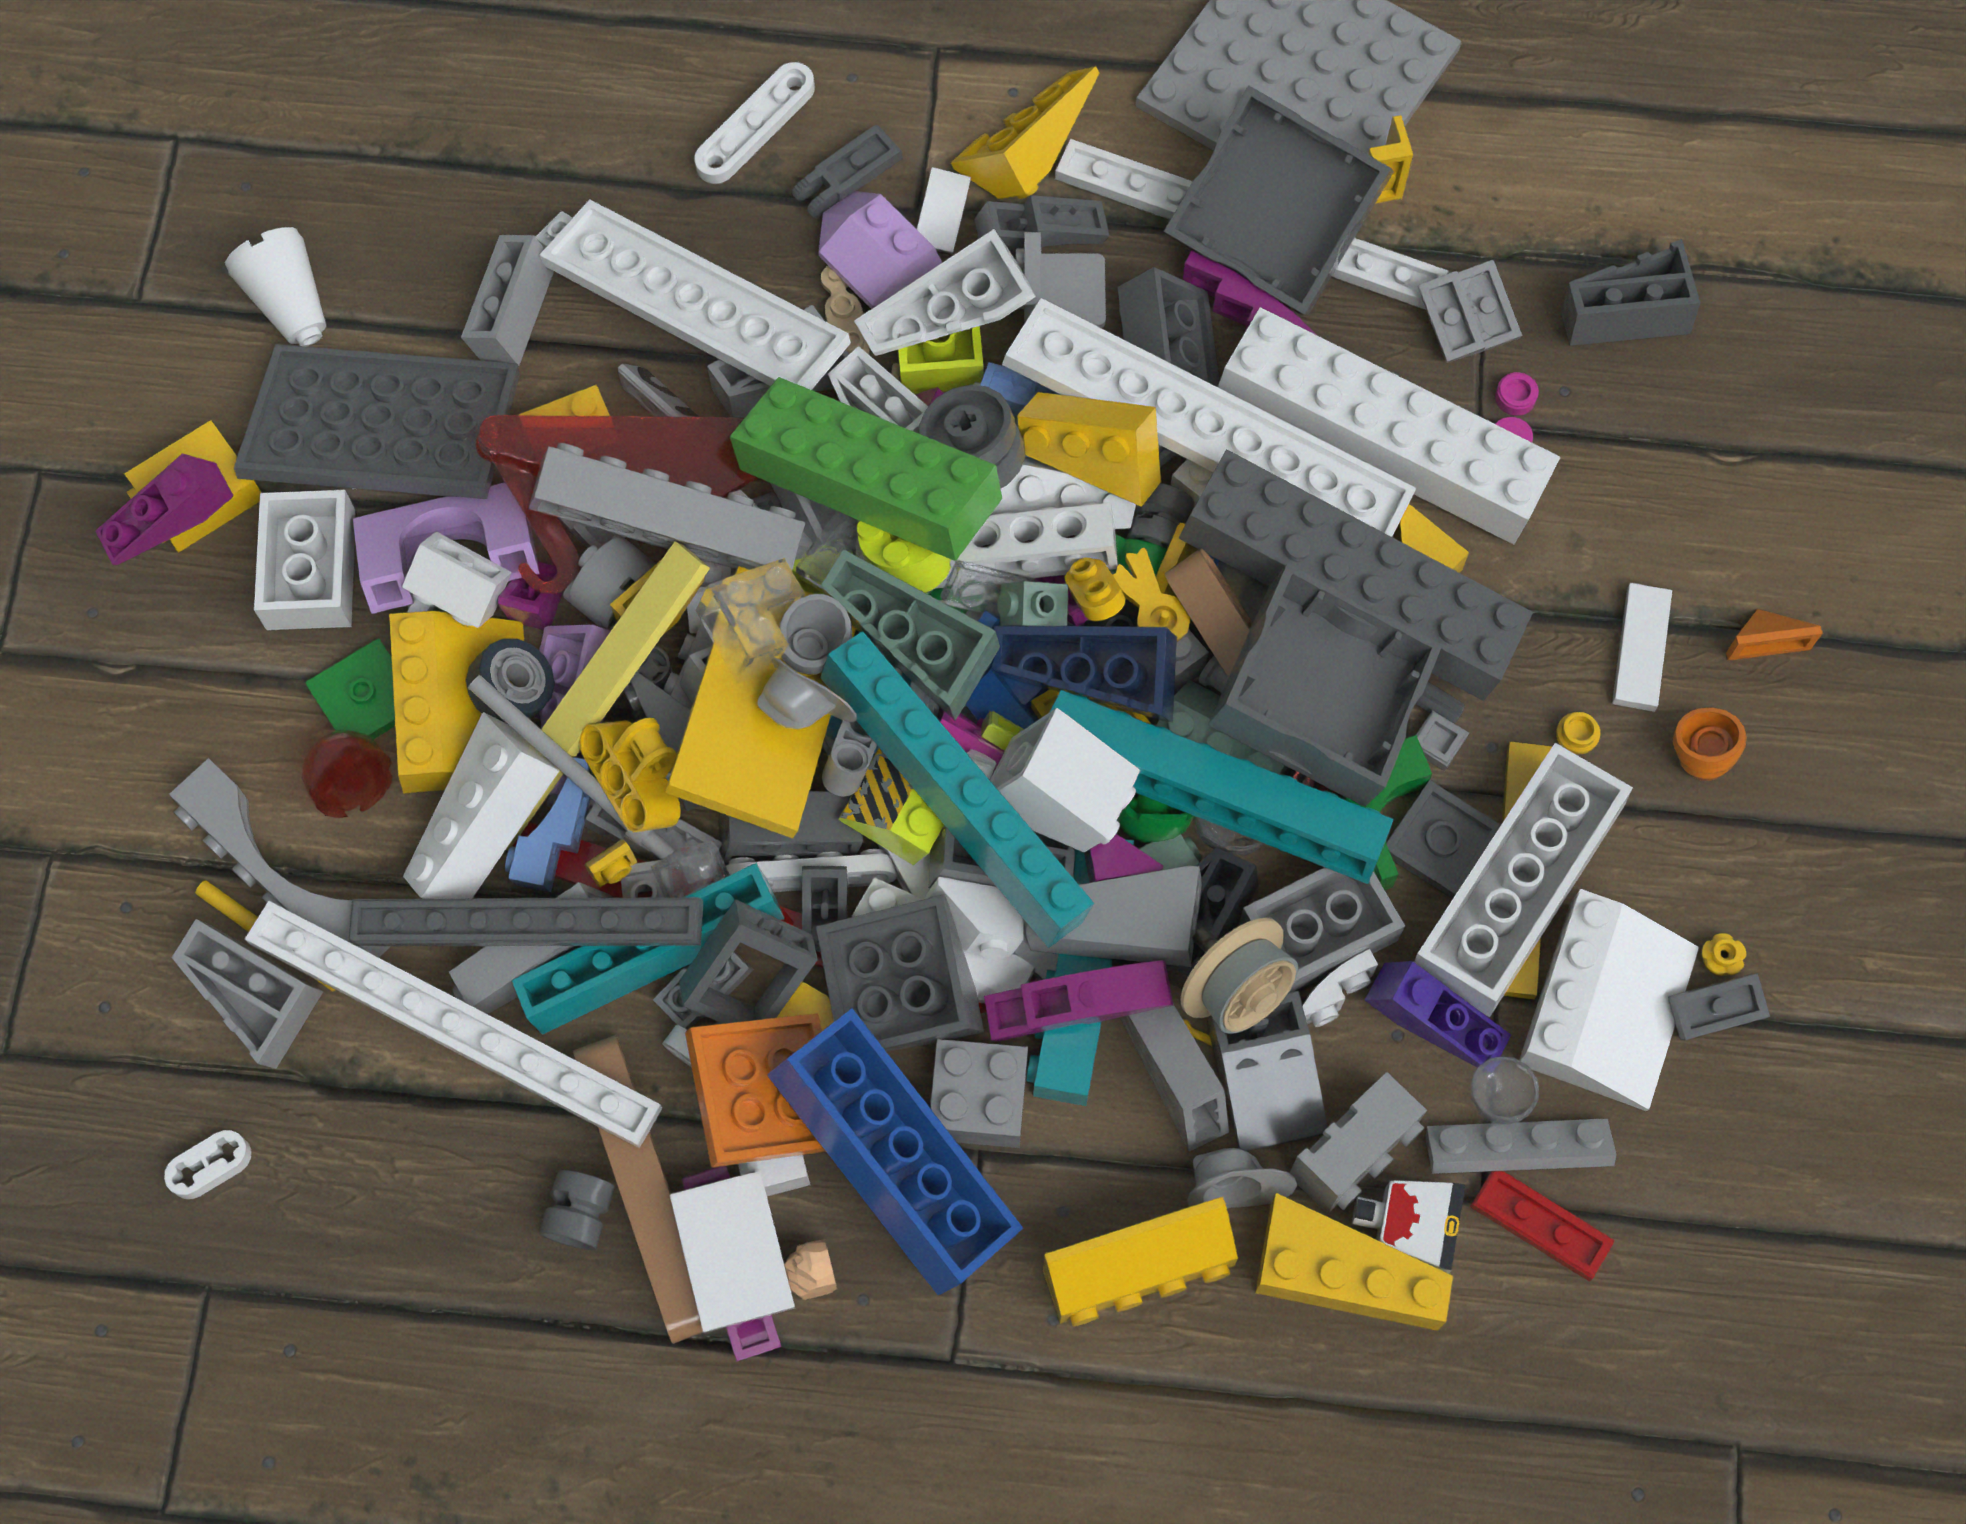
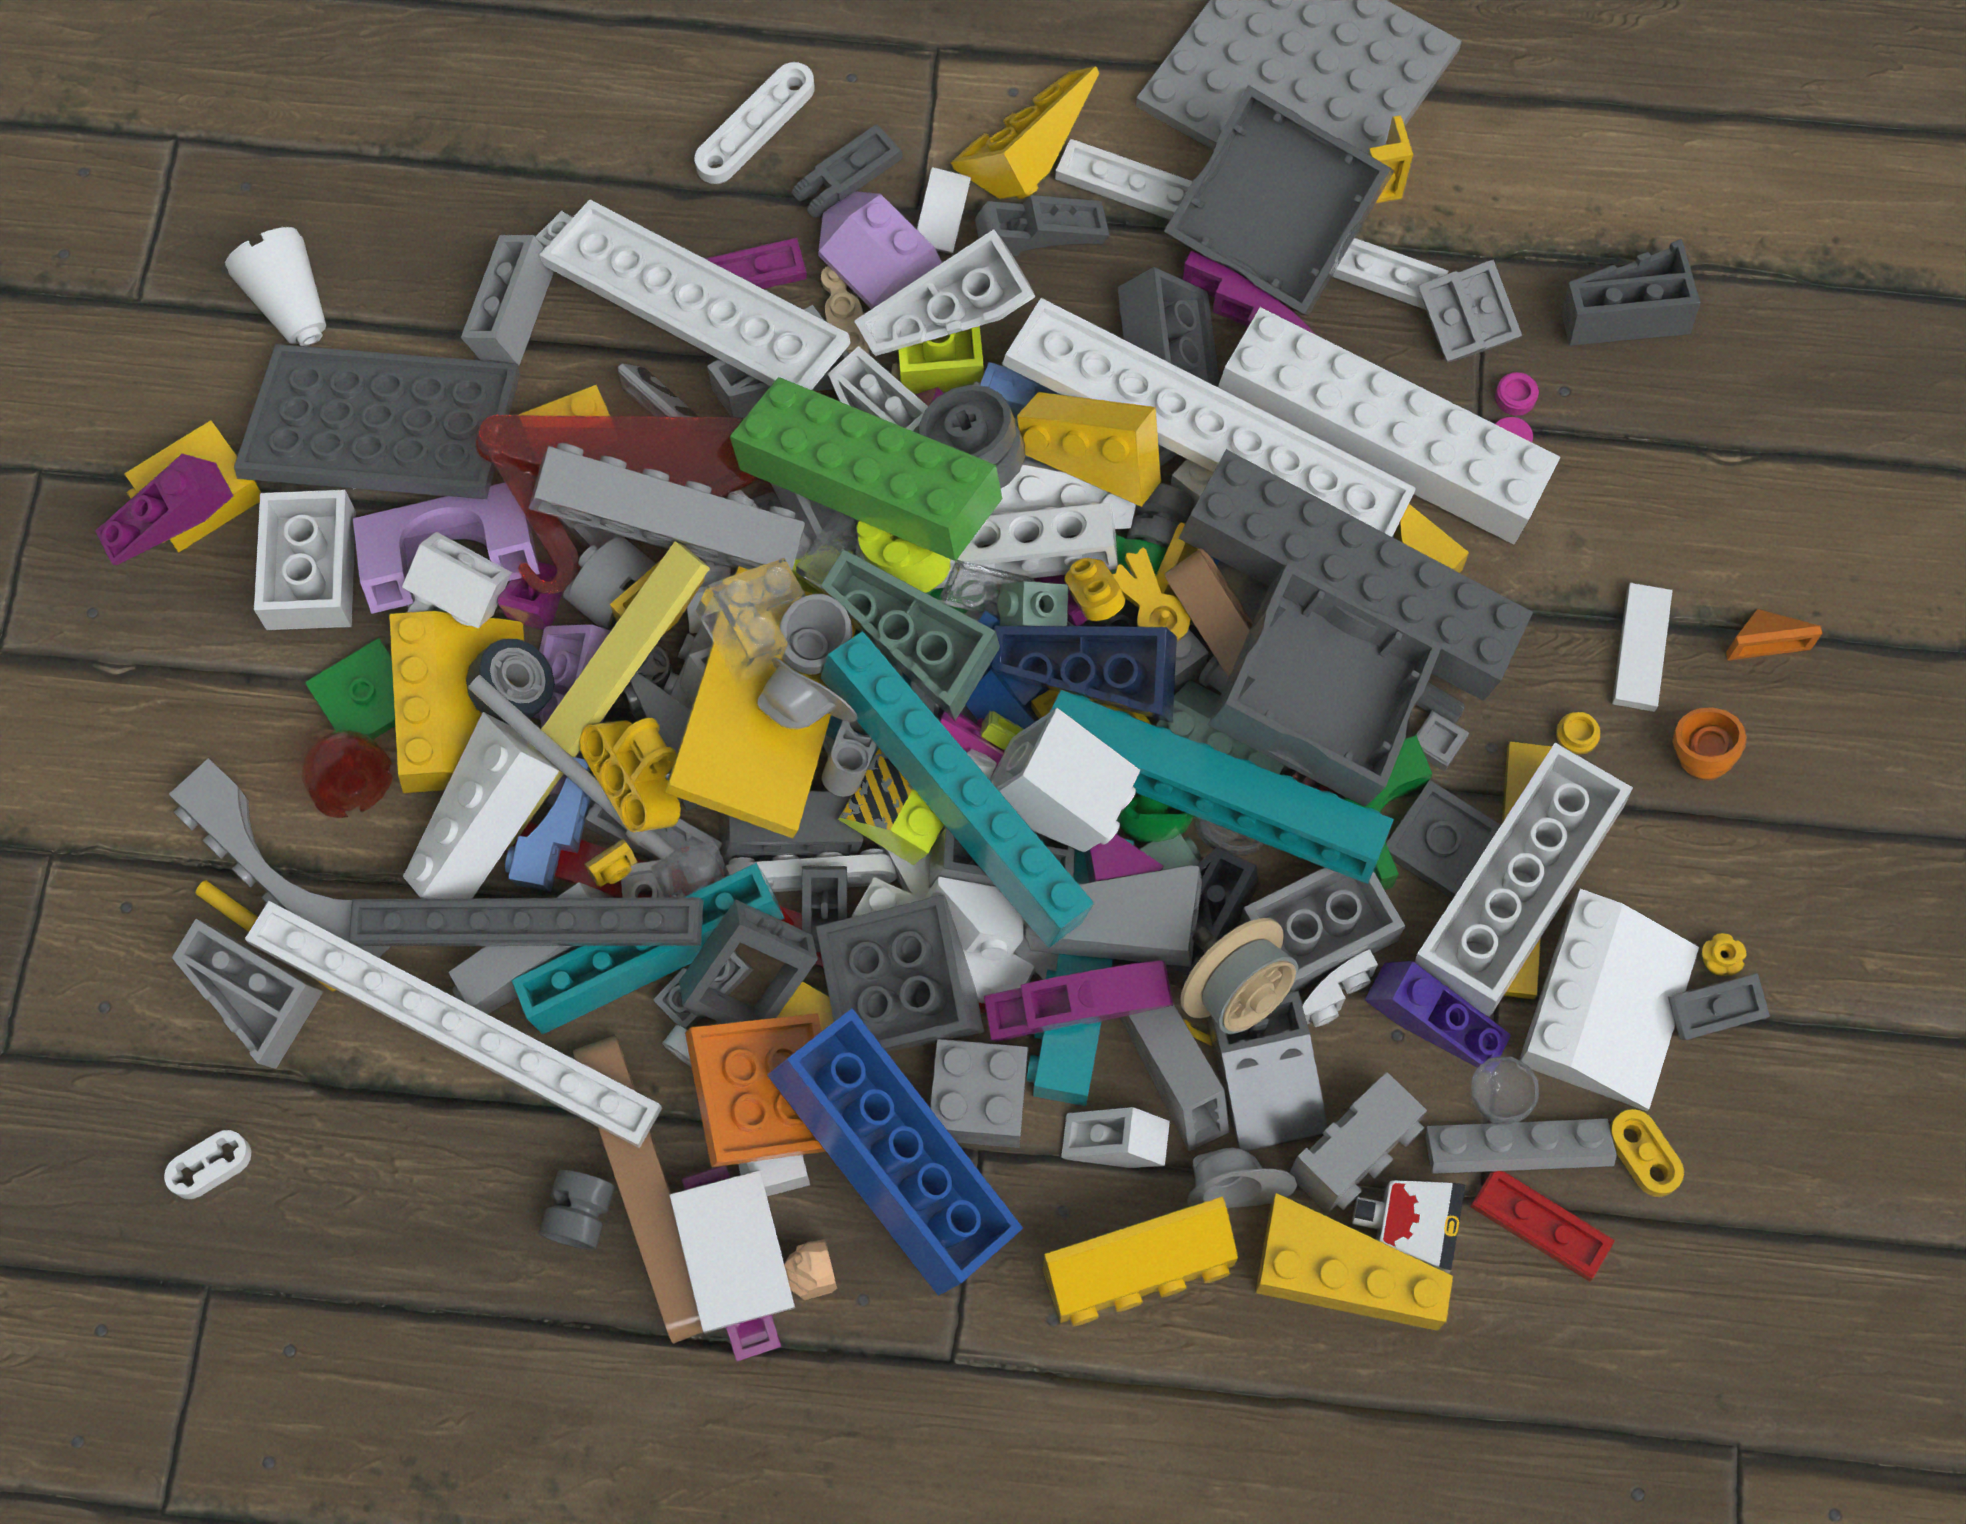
light grey bracket [1016,232,1106,328] -> none
none -> magenta tile [705,238,807,289]
none -> white slope [1061,1107,1170,1168]
none -> yellow plate [1610,1109,1684,1197]

